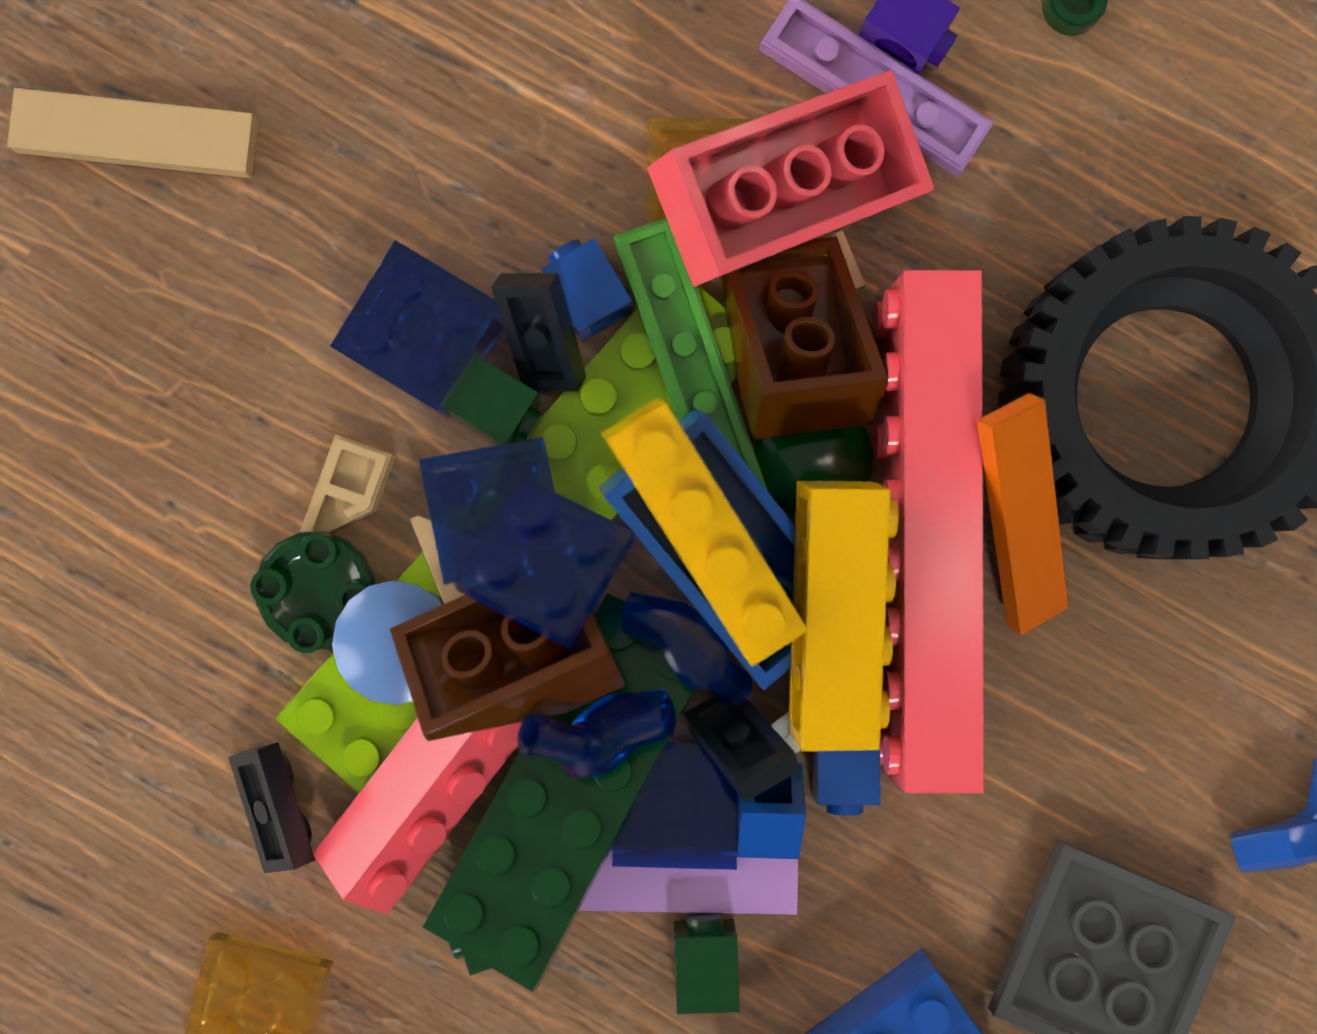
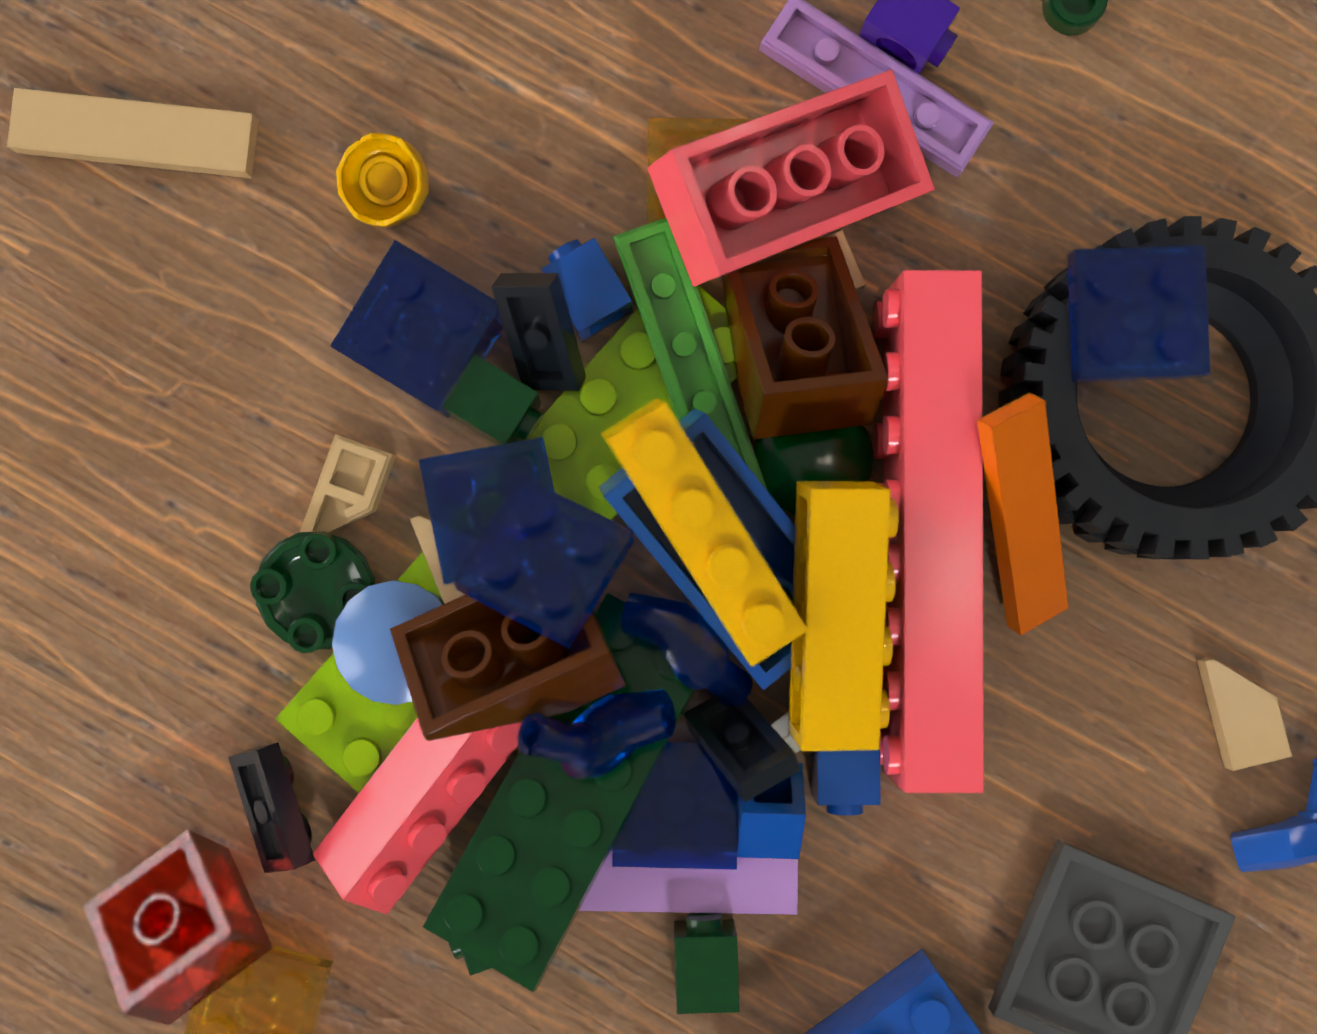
none -> clear red brick [83,829,273,1025]
none -> yellow hair [336,133,429,227]
none -> clear blue plate [1068,245,1211,382]
none -> tan tile [1197,658,1292,771]

